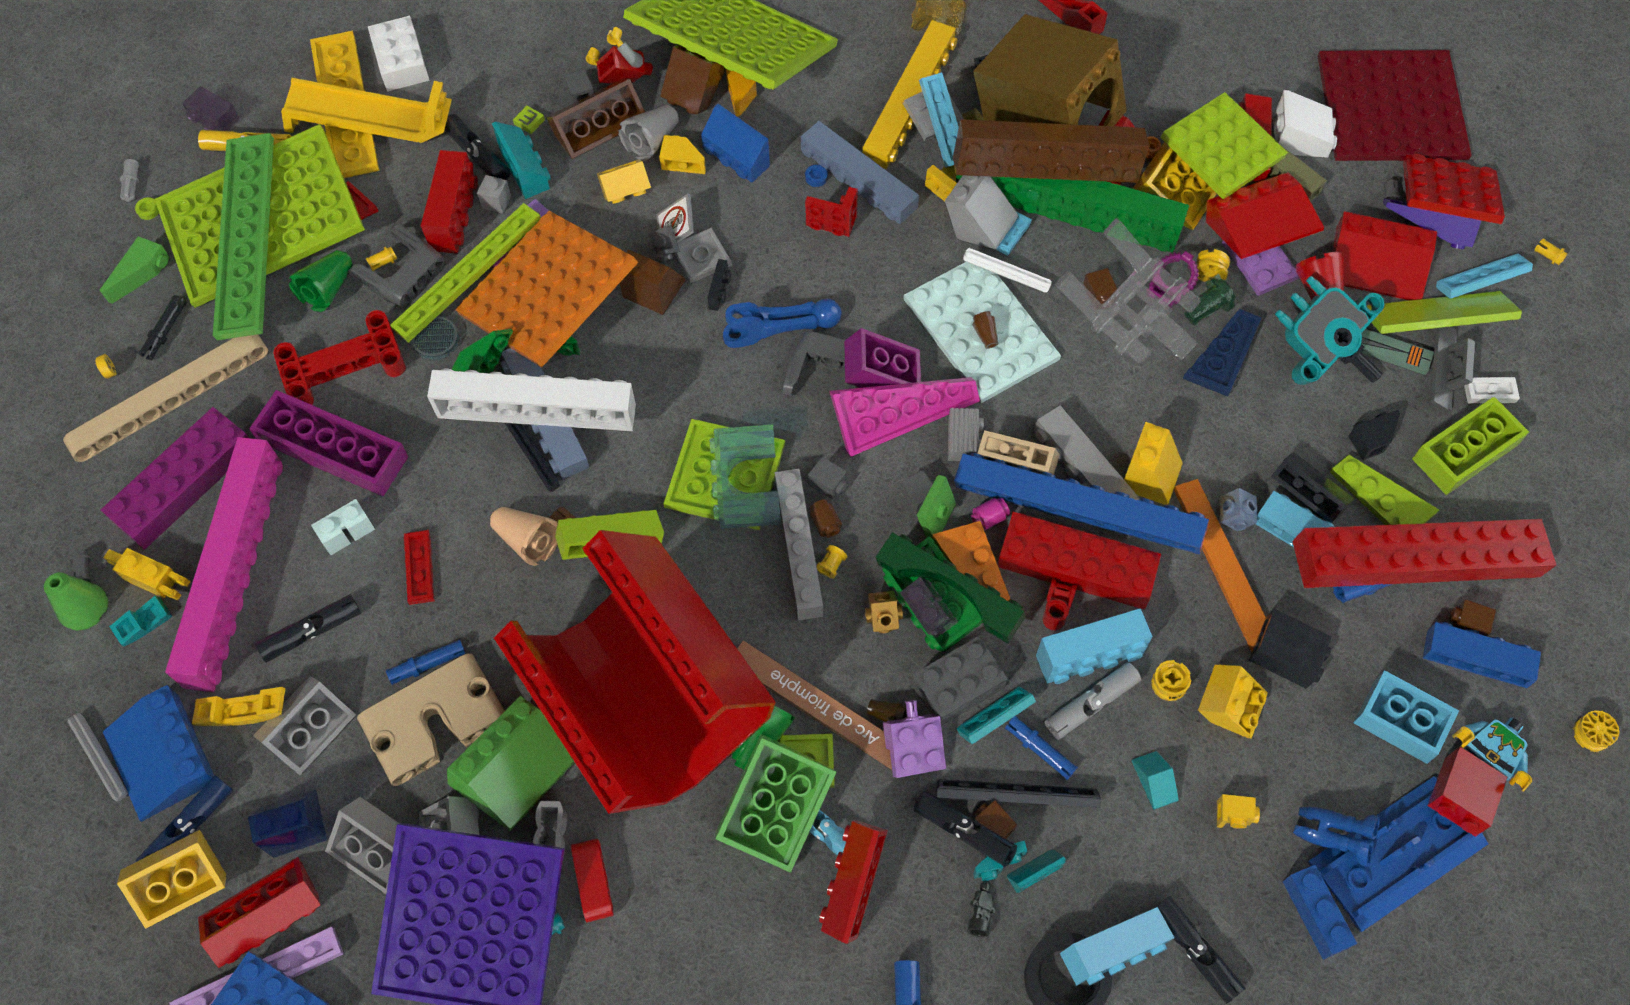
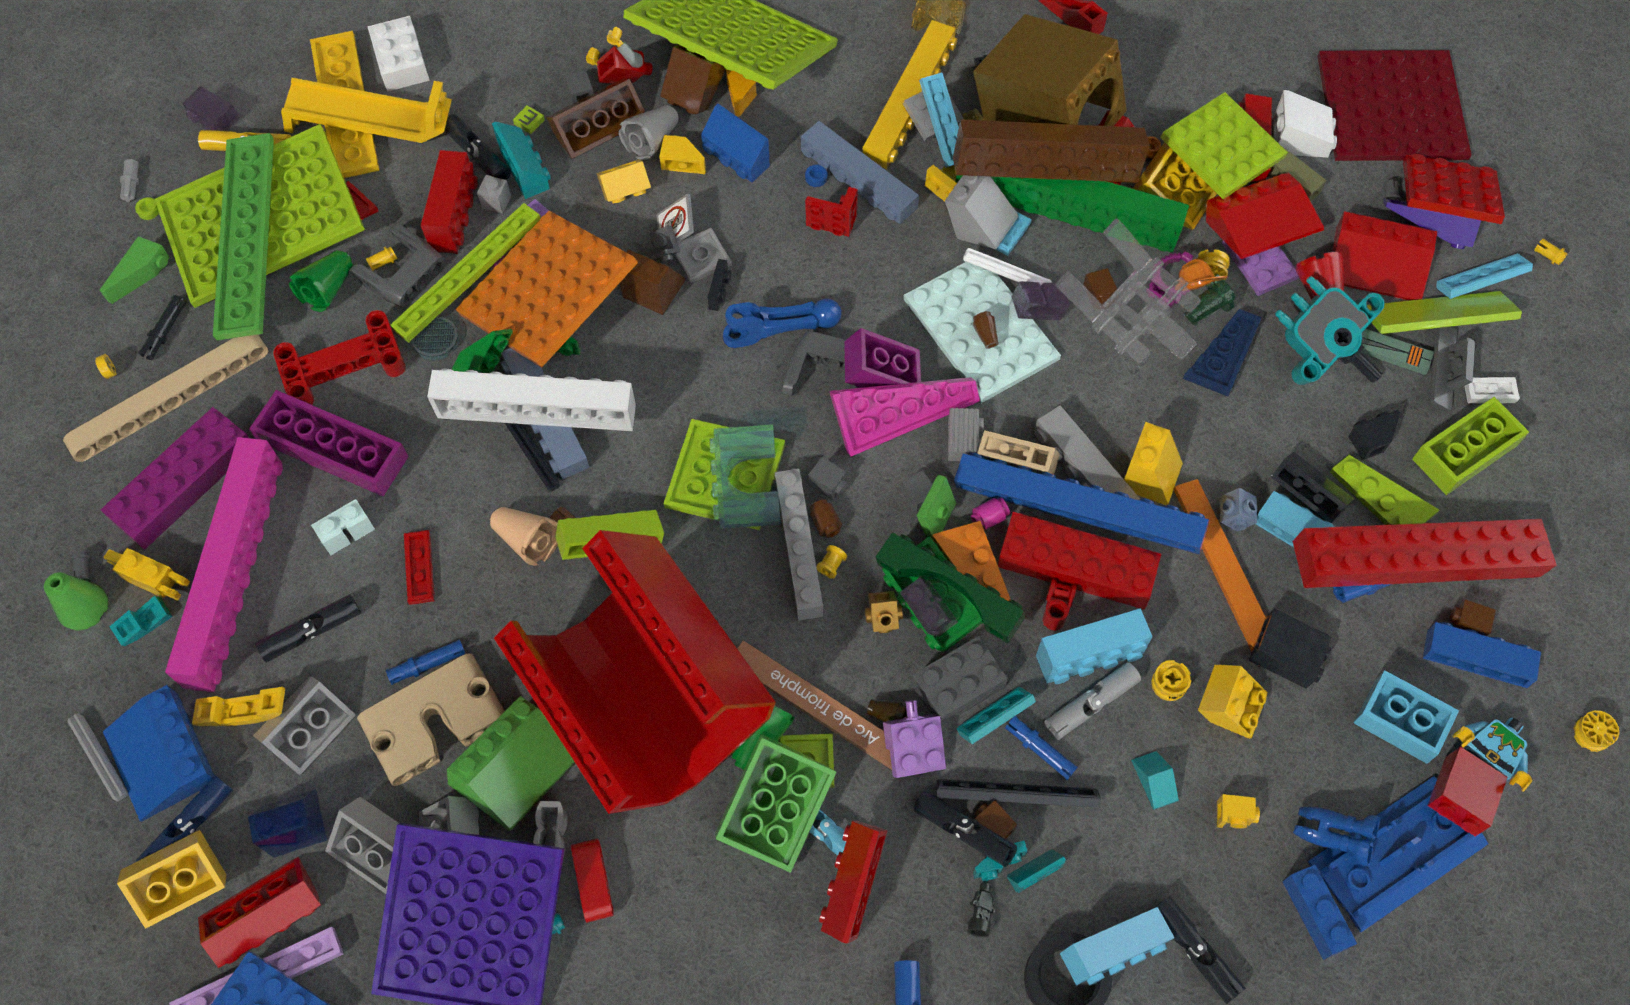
none -> clear purple piece [1011,281,1070,320]
none -> orange piece [1175,259,1228,292]

